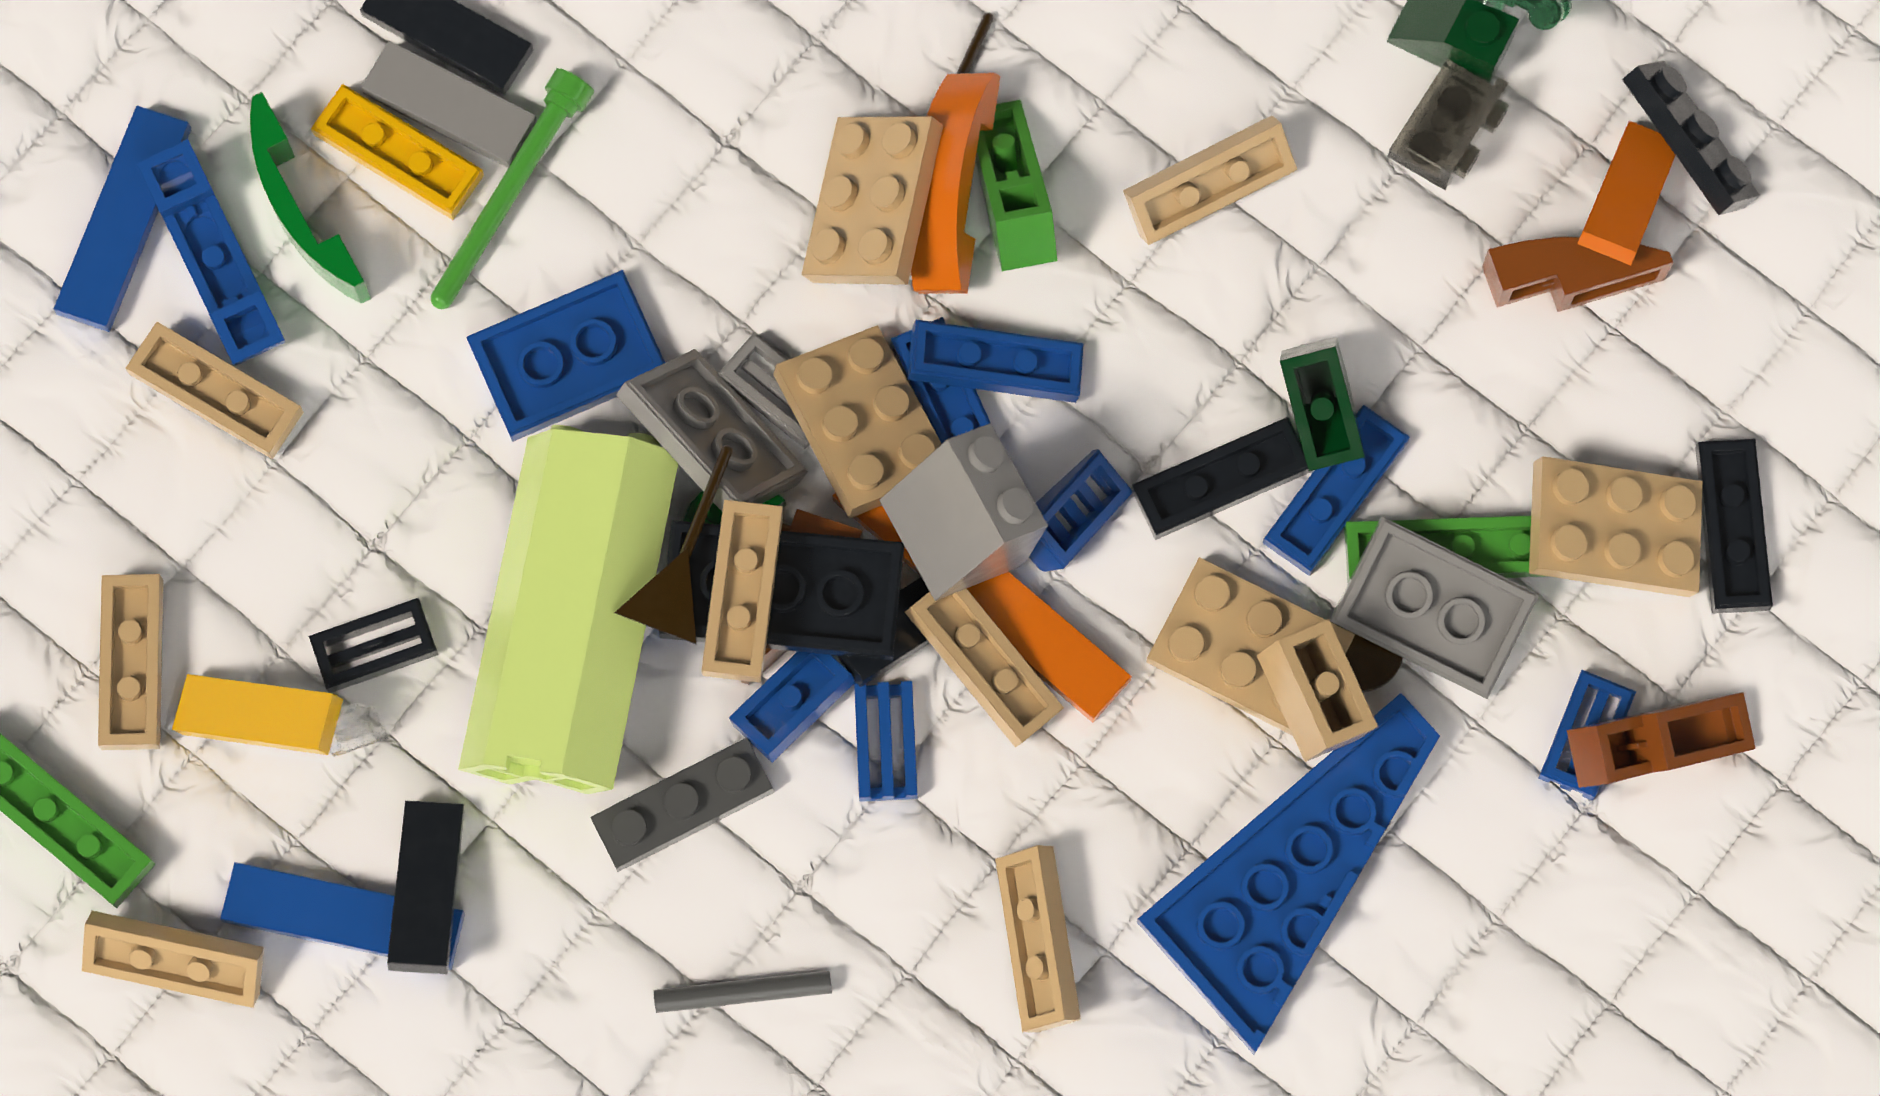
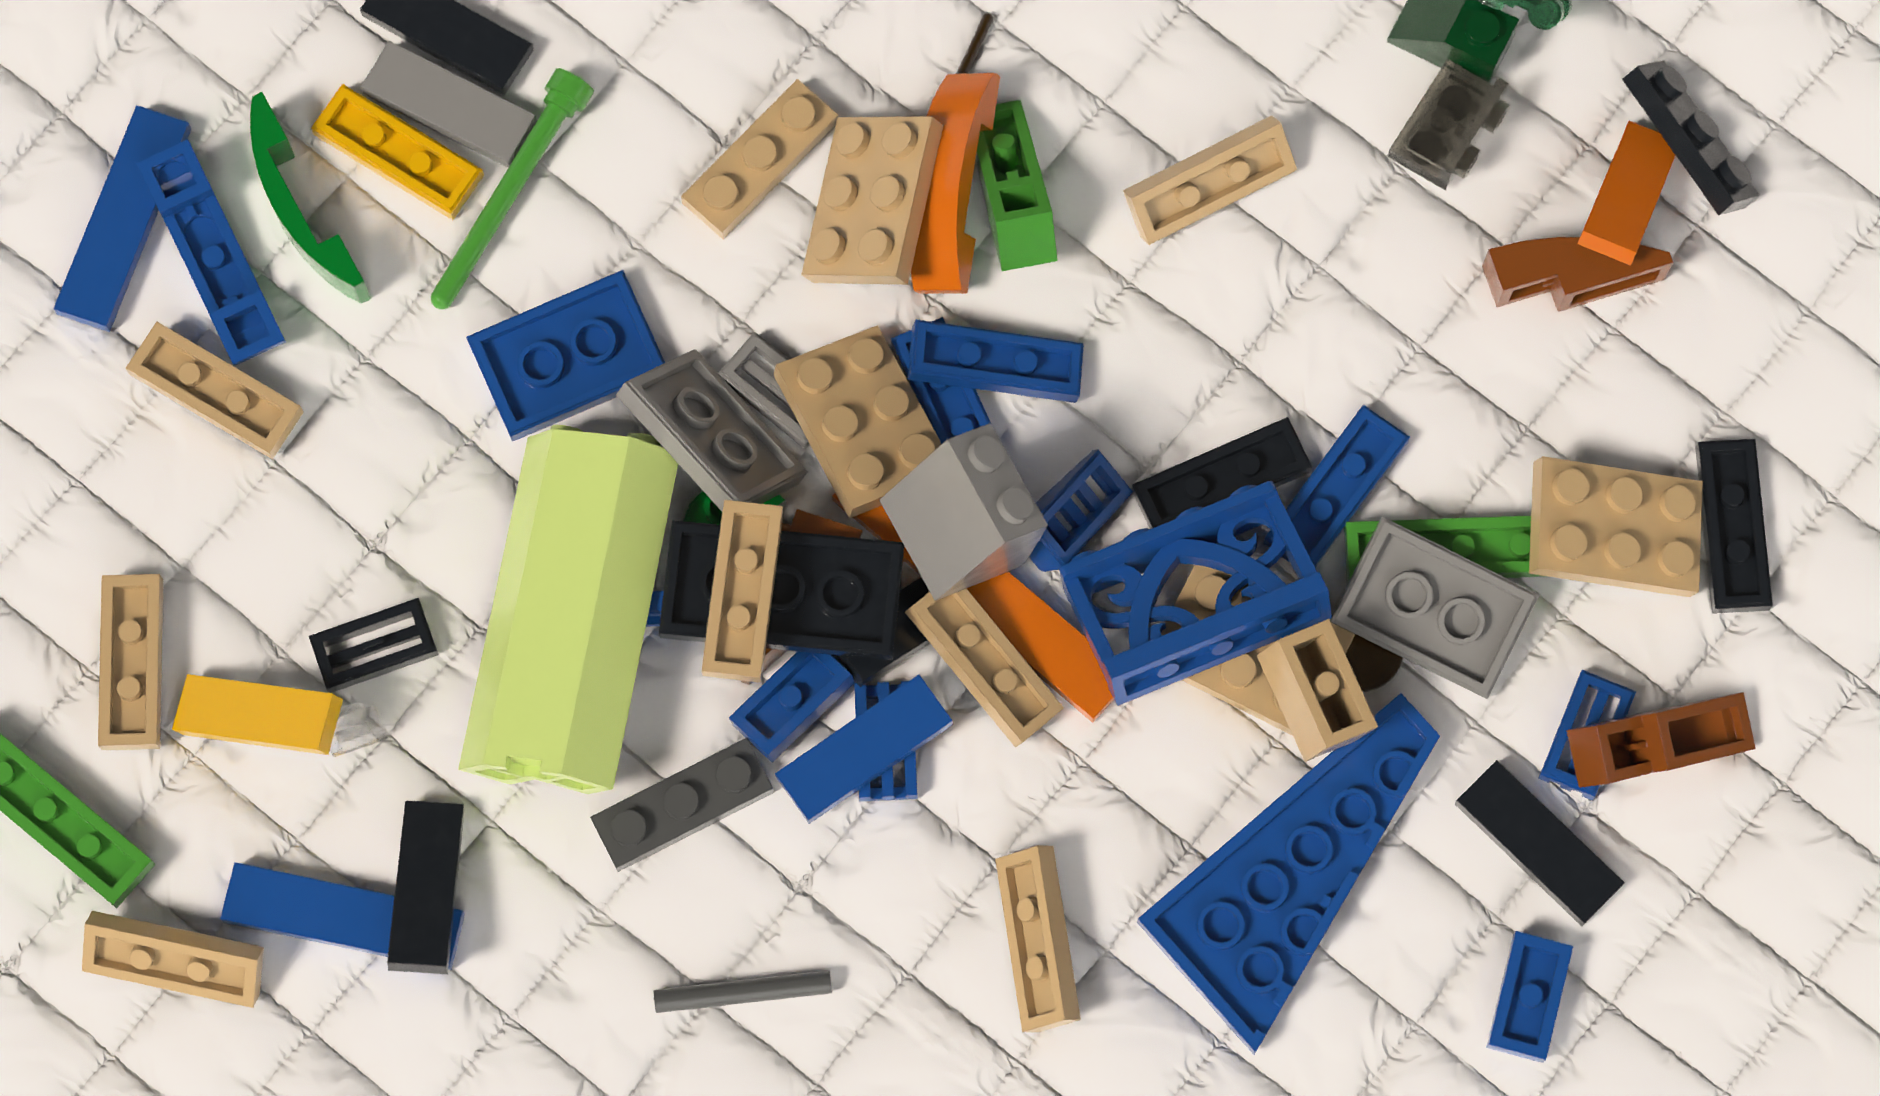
dark brown piece [614,445,733,645] -> none
dark green slope [1279,336,1365,471] -> none
none -> tan plate [681,79,839,240]
none -> blue tile [775,674,953,824]
none -> blue fence [1059,481,1332,706]
none -> black tile [1455,760,1625,927]
none -> blue plate [1486,931,1574,1063]

